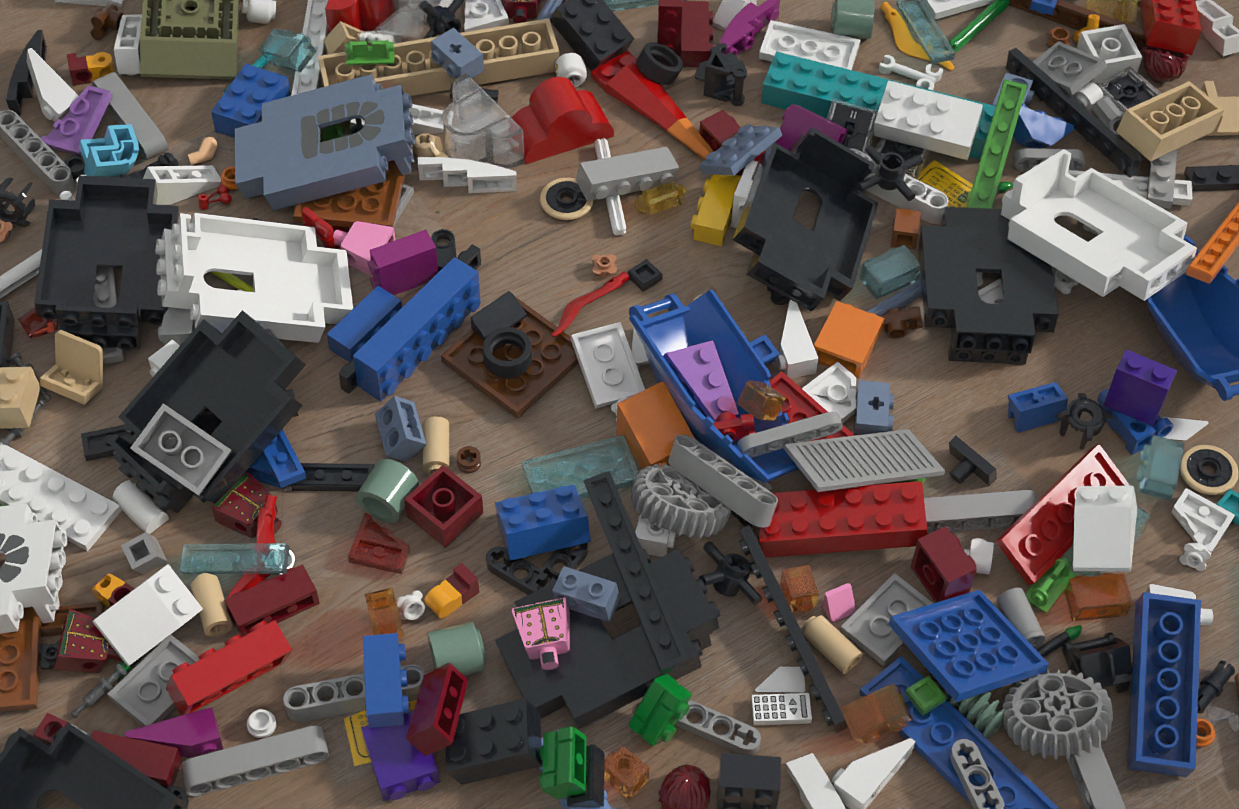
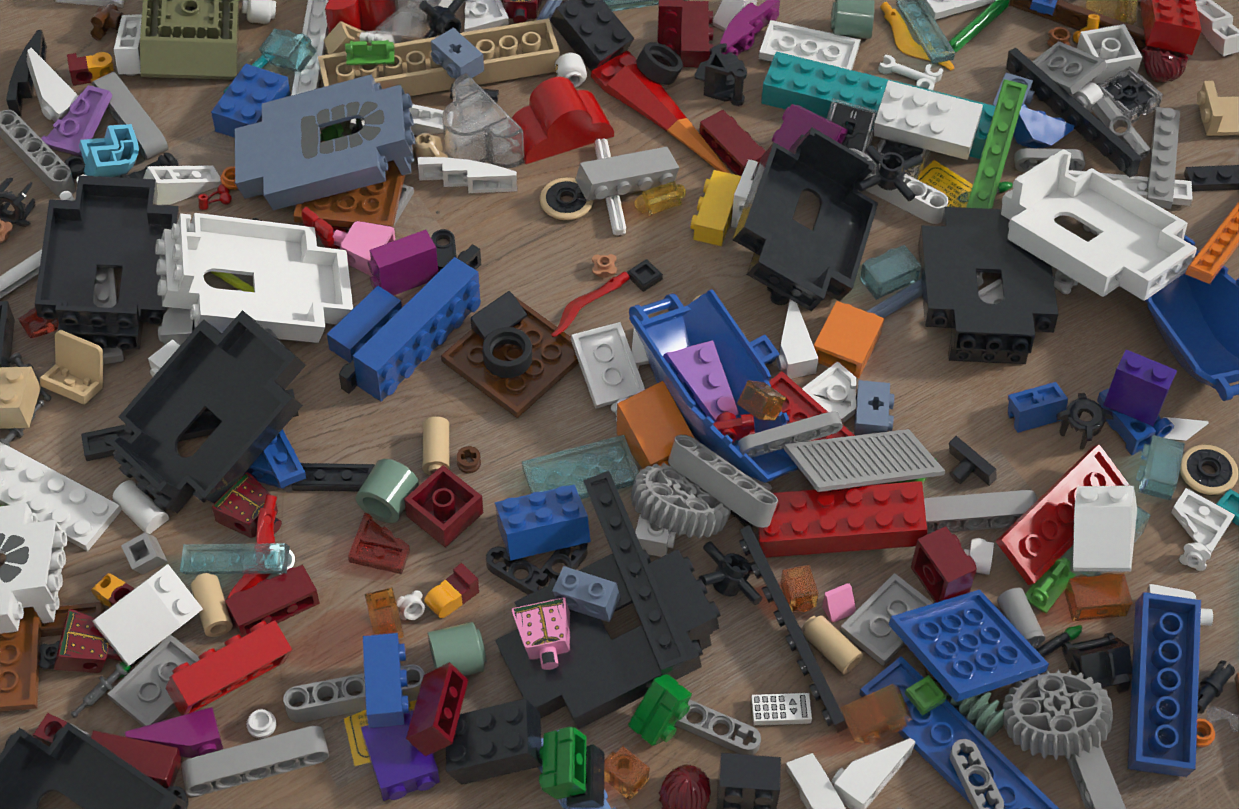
light grey slope [130,404,232,496] -> none
light nougat arm [187,137,217,166] -> none
sand blue brick [375,396,427,462] -> none
sand blue plate [699,124,782,176] -> none
white sticker [755,667,805,693] -> none
reddish brown plate [882,306,923,339] -> none
dark orange brick [891,208,921,250] -> none
tan brick [1116,81,1224,161] -> none

